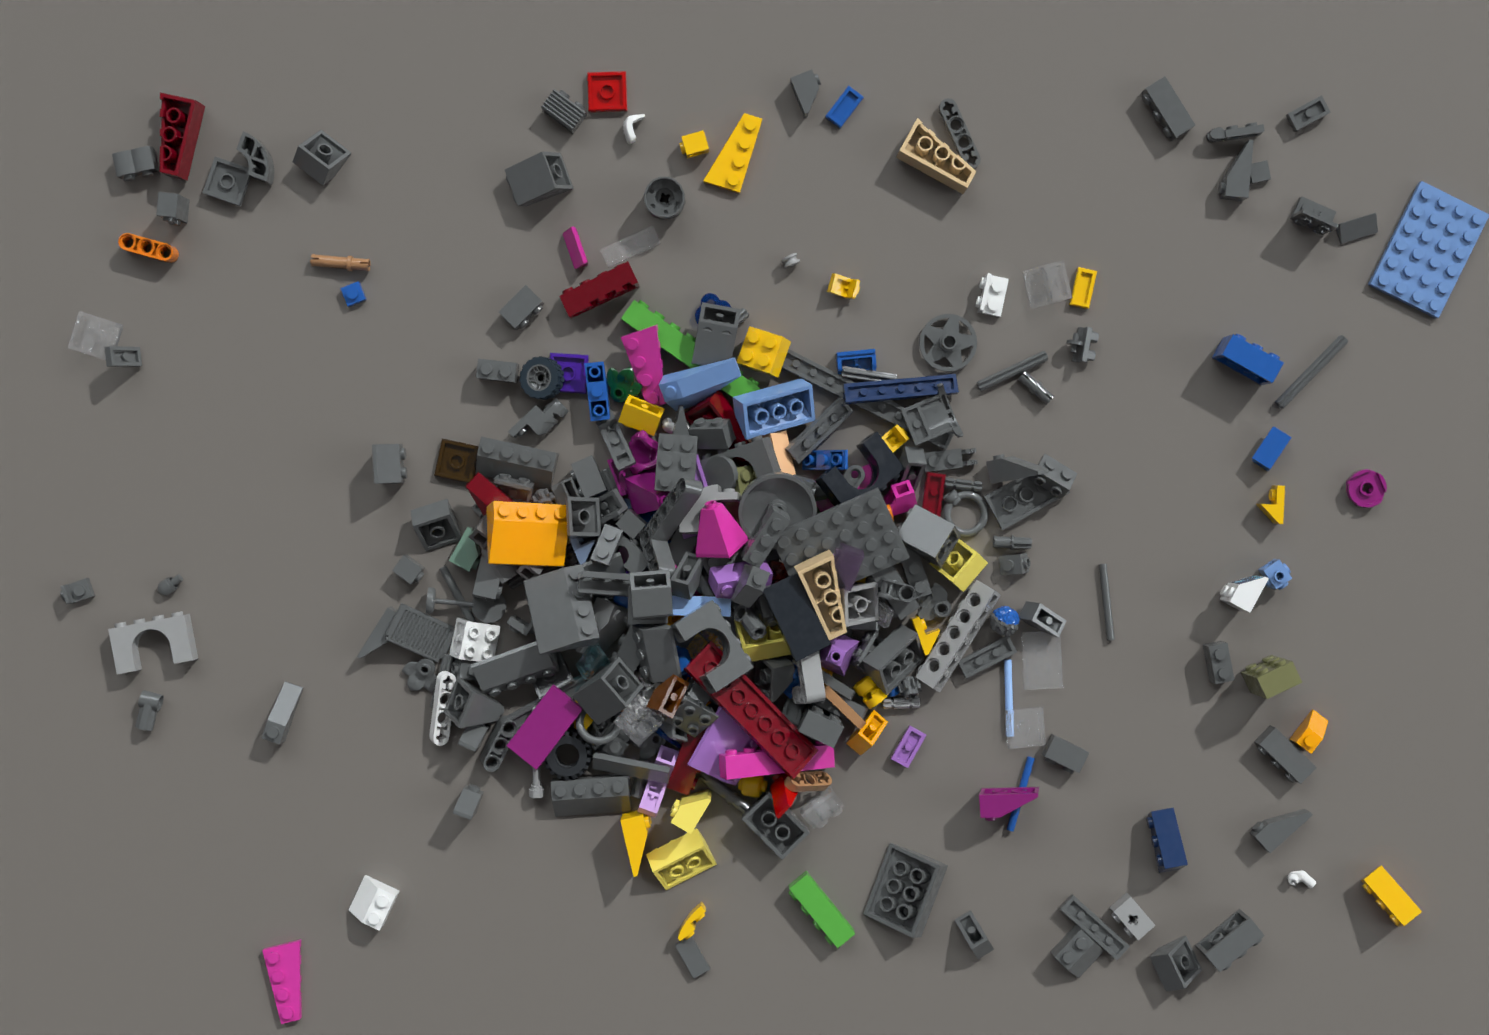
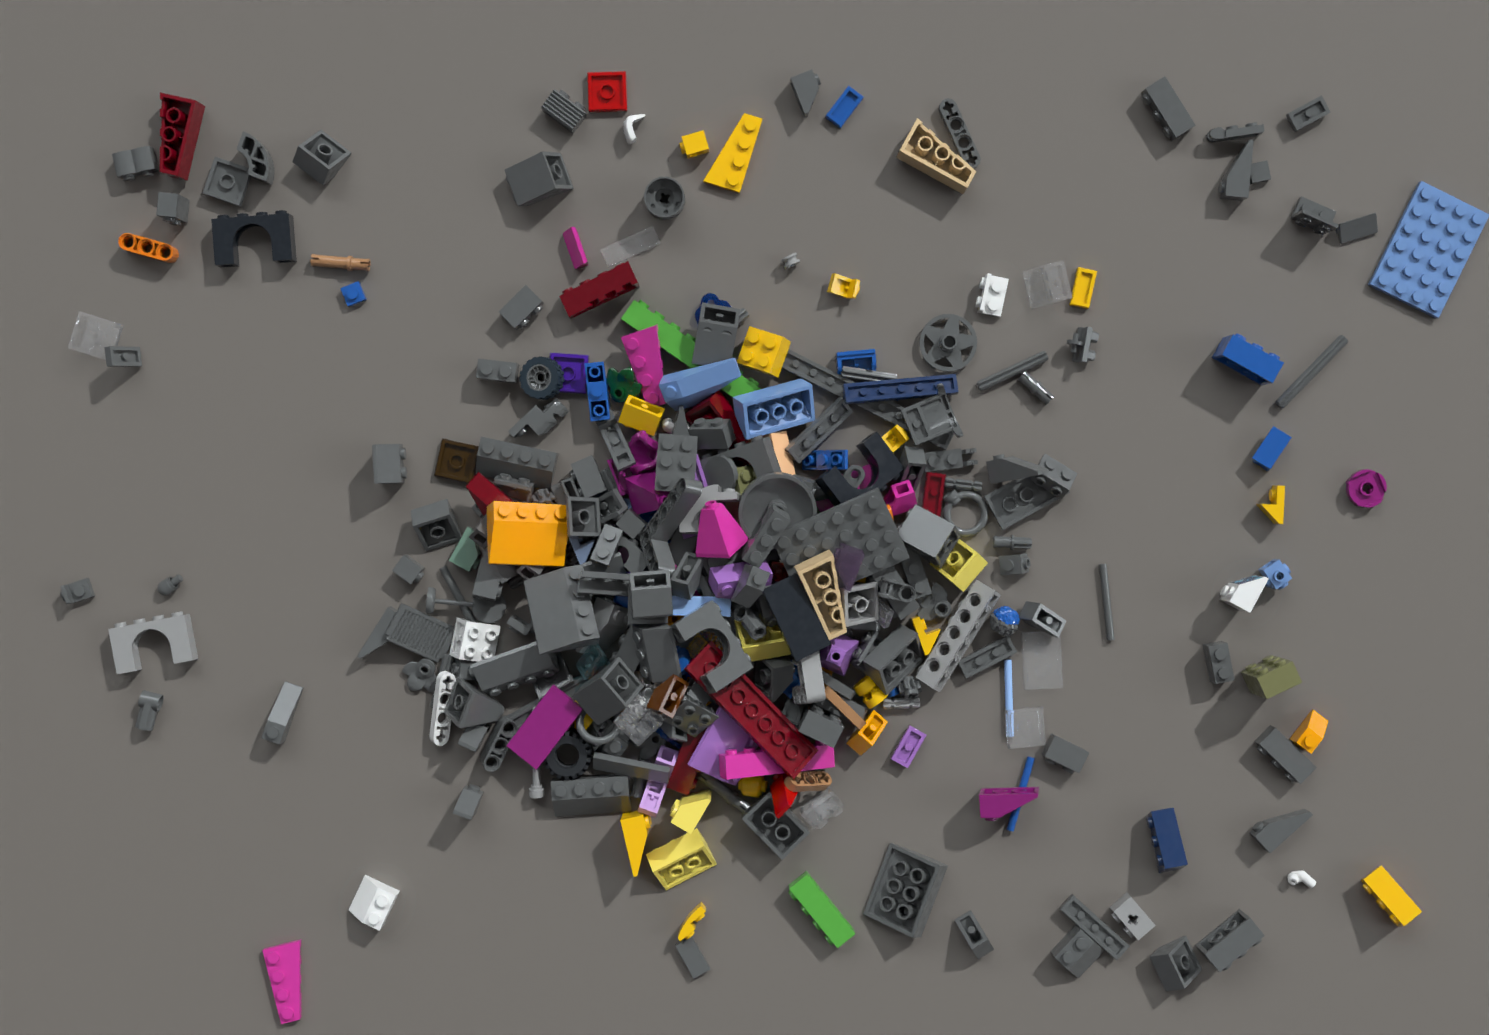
none -> black arch [211,210,297,268]

